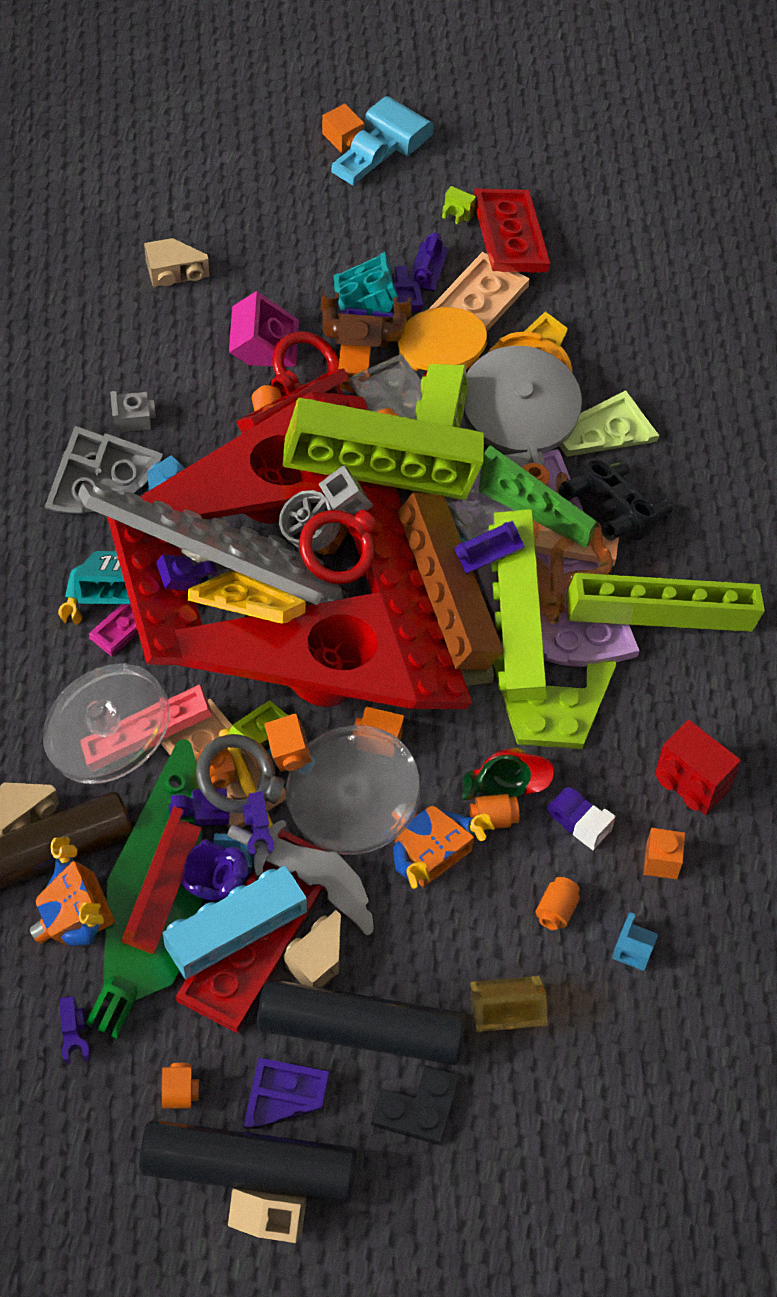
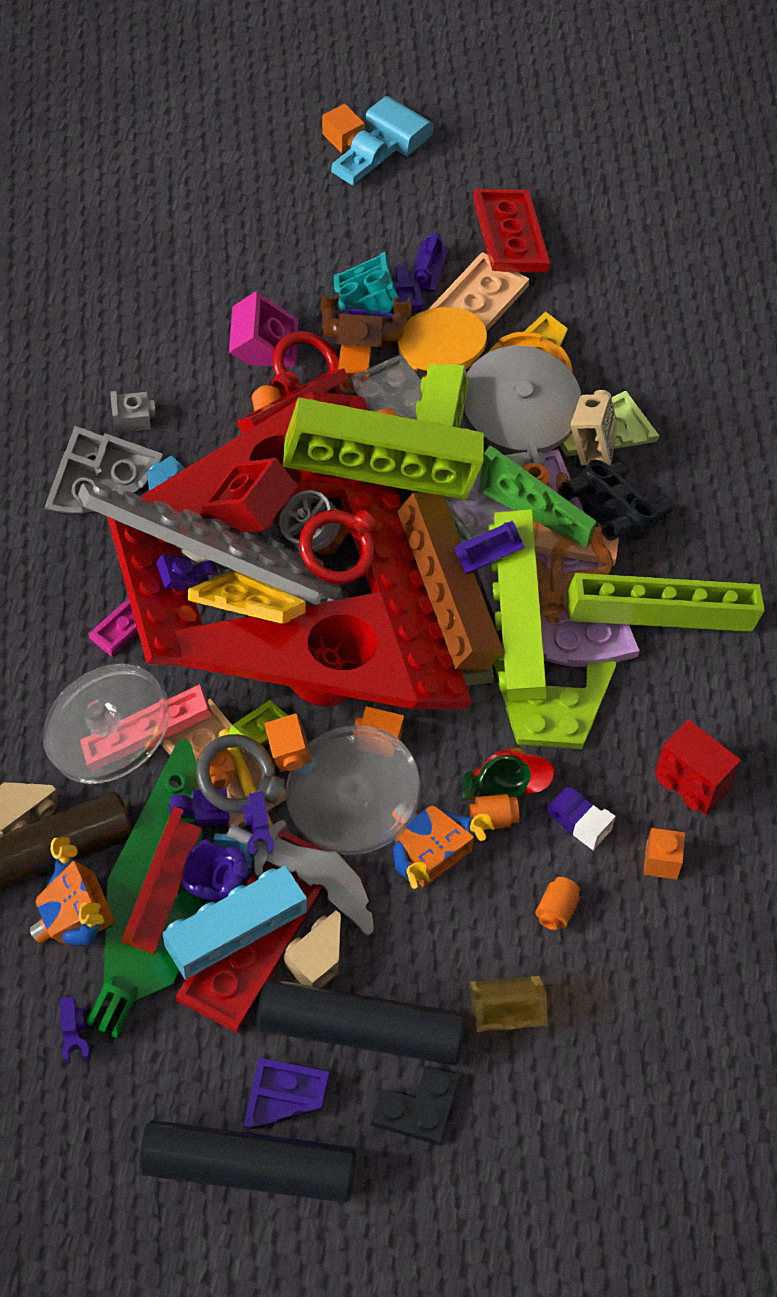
teal torso [59,550,130,625] -> none
tan slope [144,238,209,287] -> none
orange plate [162,1062,199,1109] -> none
tan slope [228,1188,307,1243] -> none
light grey brick [319,465,373,515] -> none
lime tile [442,186,476,225] -> none
dark azure panel [612,911,658,971] -> none
none -> red slope [202,458,297,532]
none -> tan torso [570,390,617,465]

